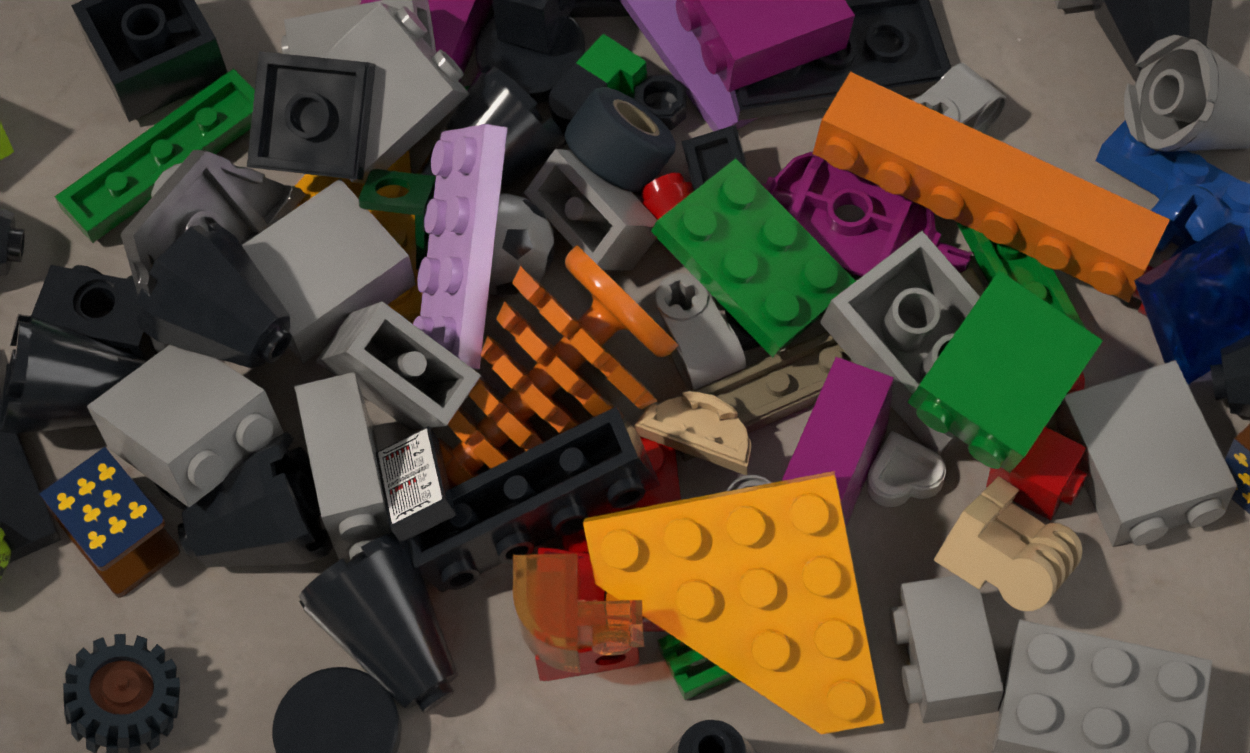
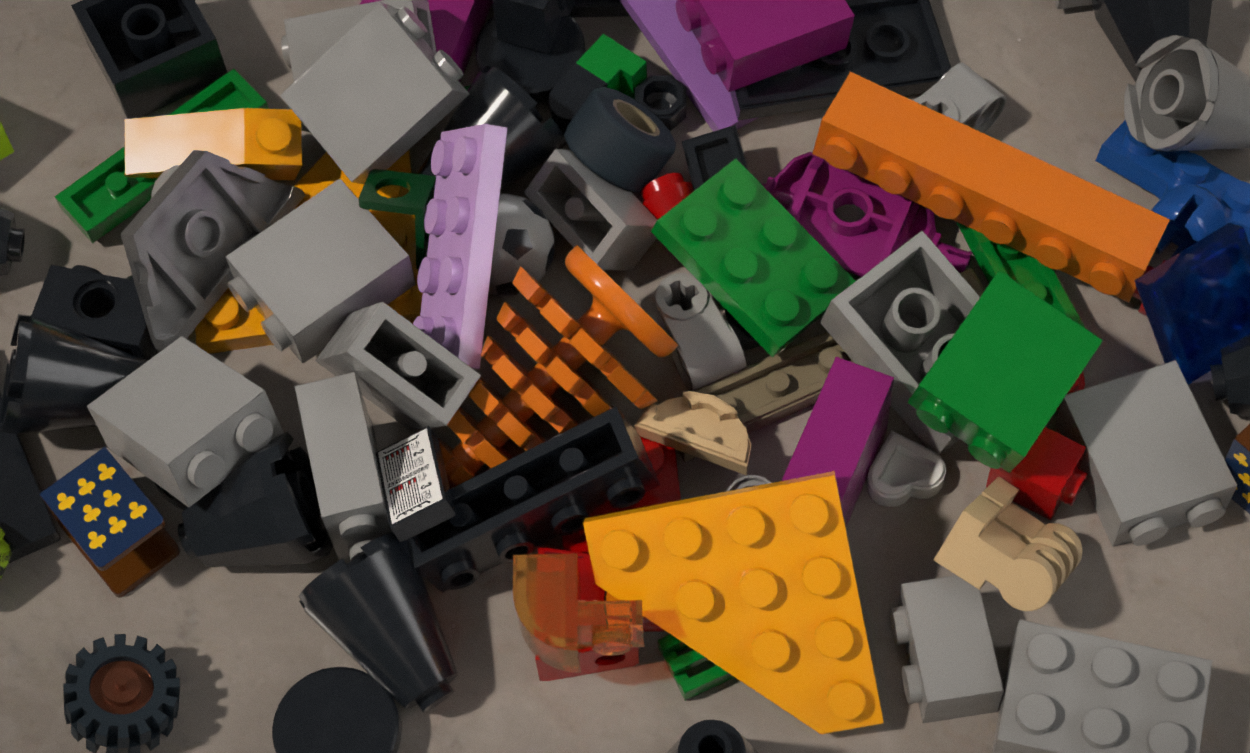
black cone [135,223,292,368] -> none
black tile [247,51,376,180] -> none
none -> light orange slope [124,108,302,180]

